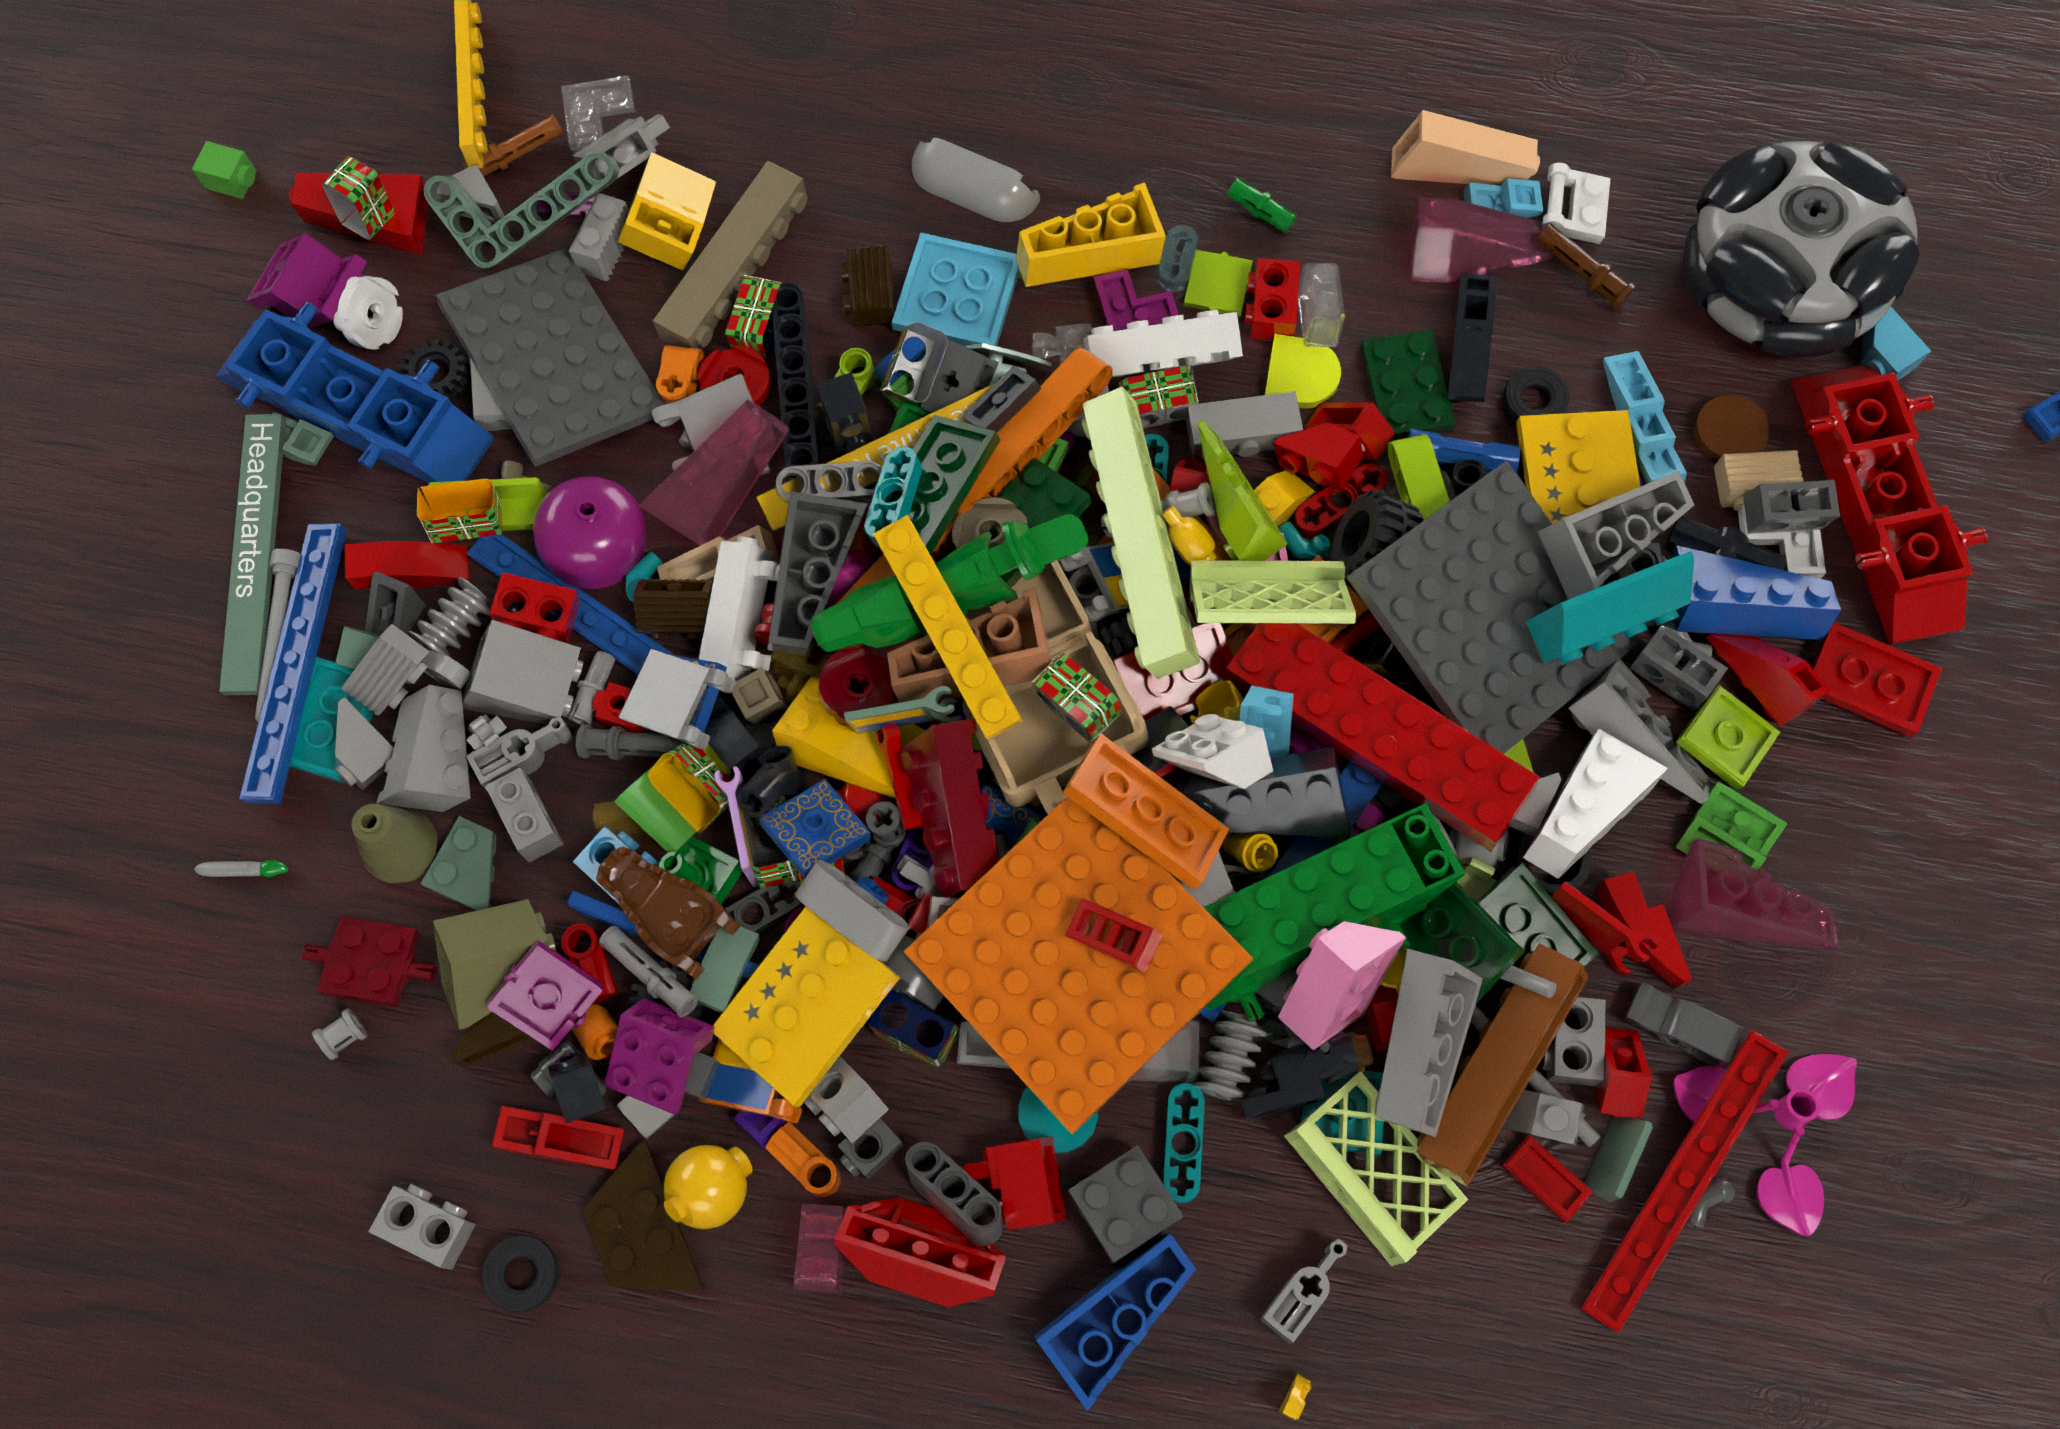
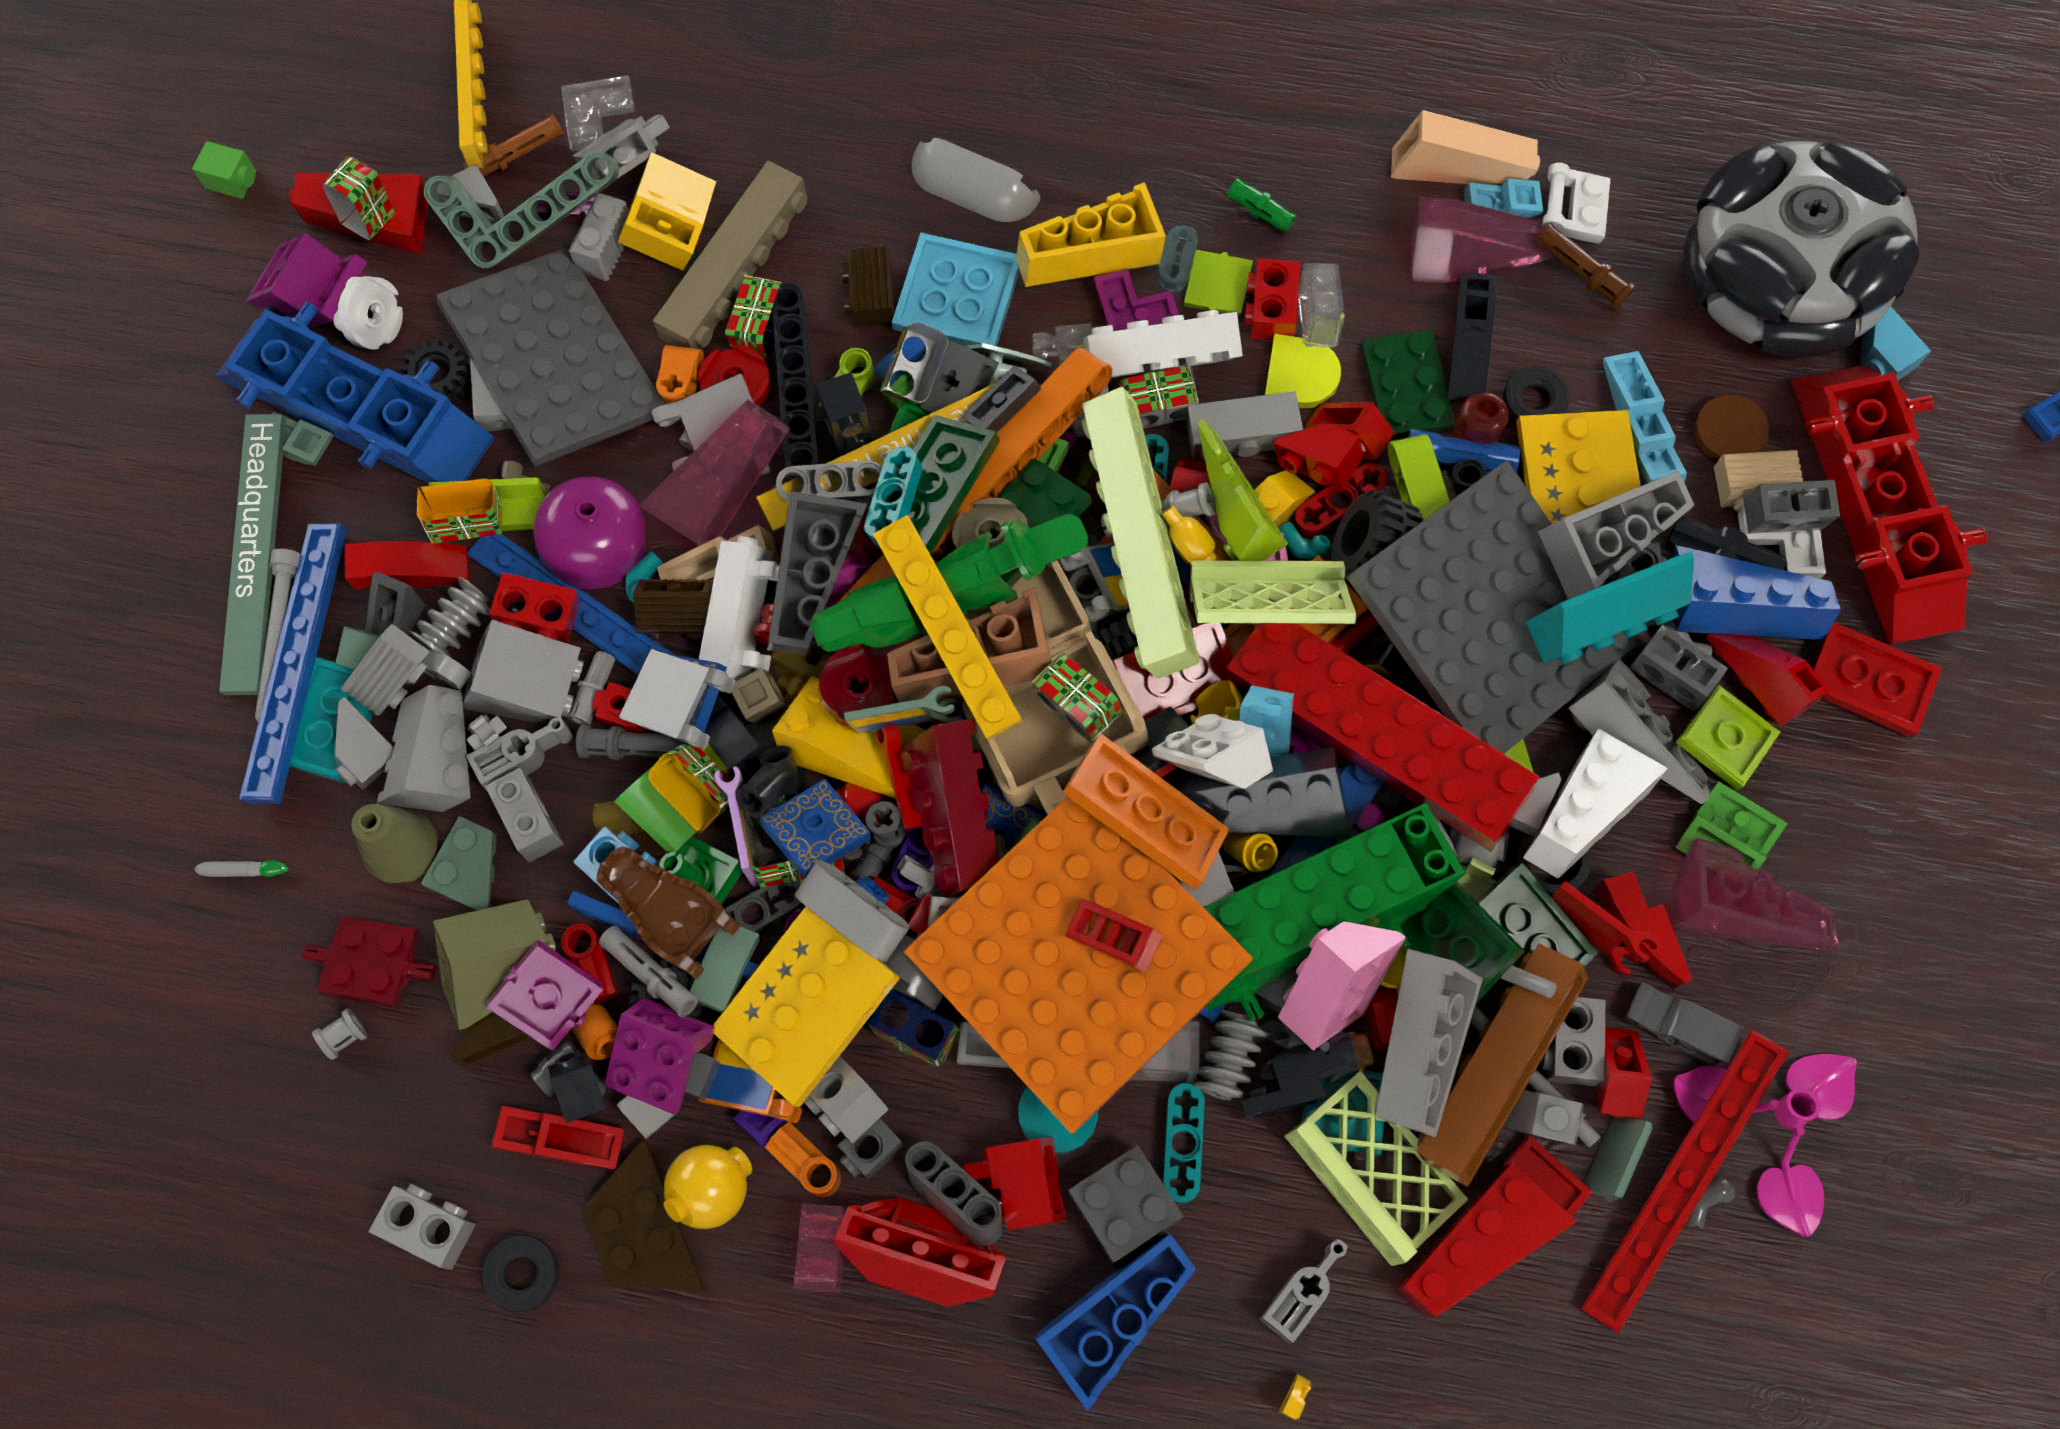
none -> red wedge [1396,1162,1577,1319]
none -> clear red head [1457,392,1509,444]

